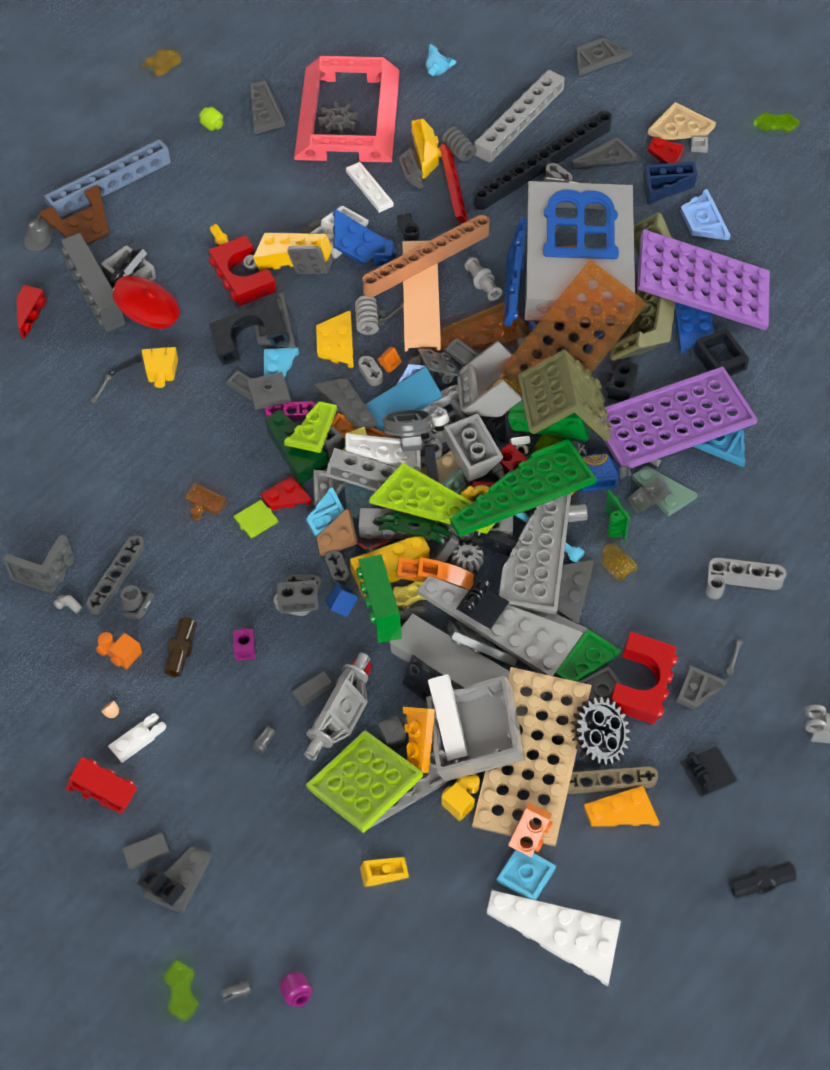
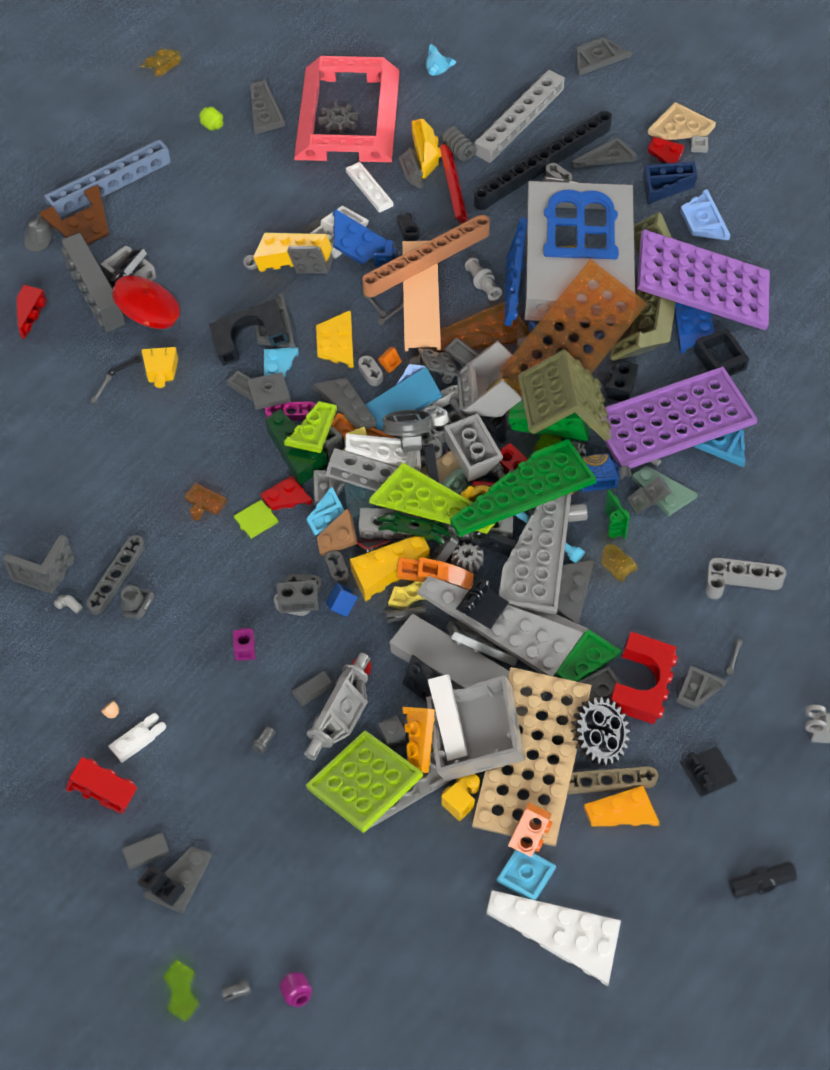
orange brick [95,632,142,670] -> none
dark brown piece [164,617,197,678] -> none
red arch [208,235,277,307] -> none
yellow axle [210,224,229,245] -> none
light grey piece [355,295,379,335] -> none
green wedge [356,554,402,644] -> none
yellow slope [360,857,409,887] -> none
white tile [509,436,530,454] -> none
clear neon green tile [754,112,800,133] -> none

